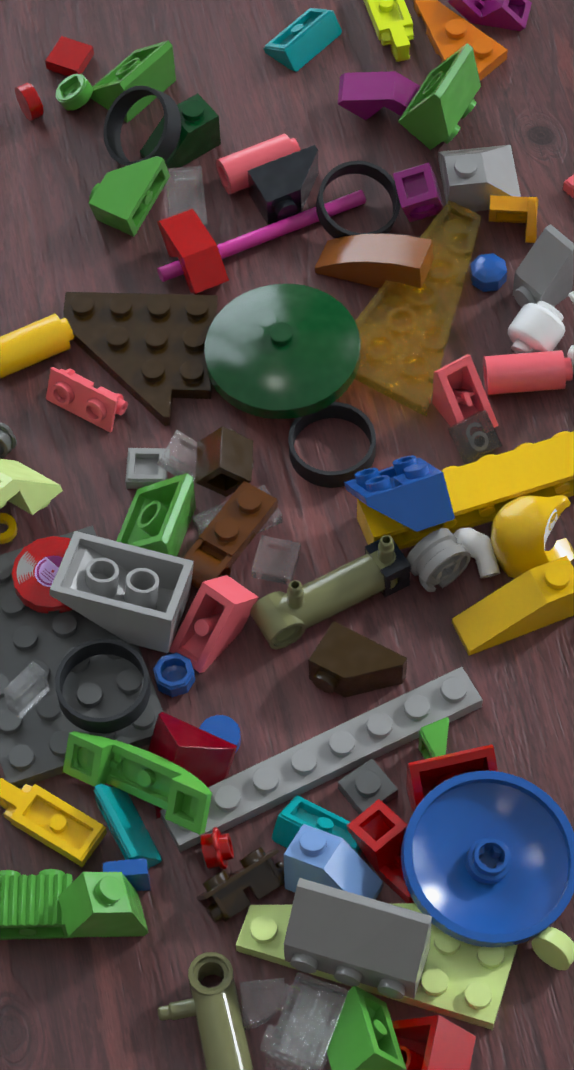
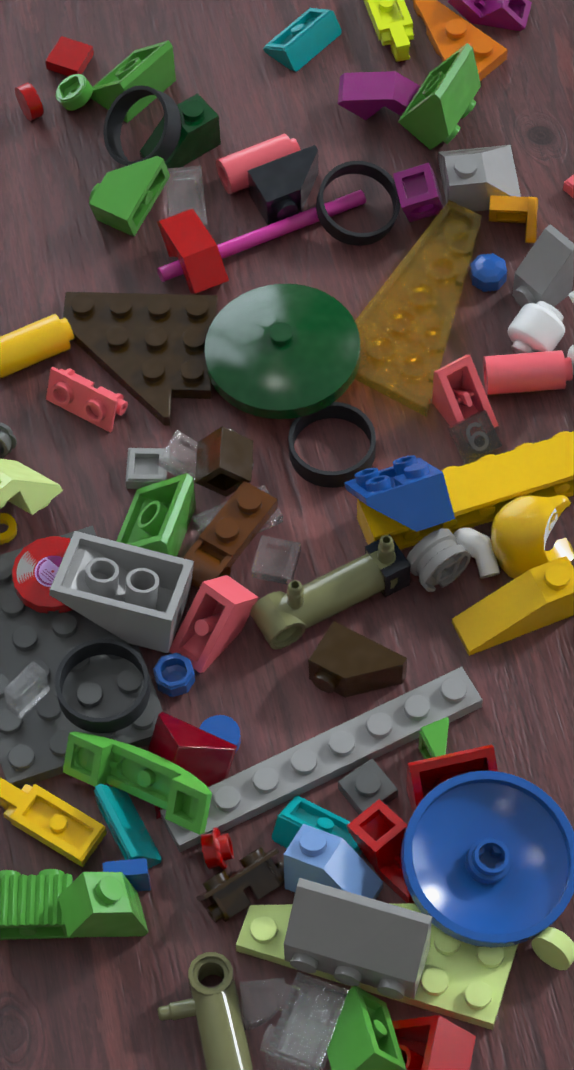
dark orange slope [315,234,434,289] -> none

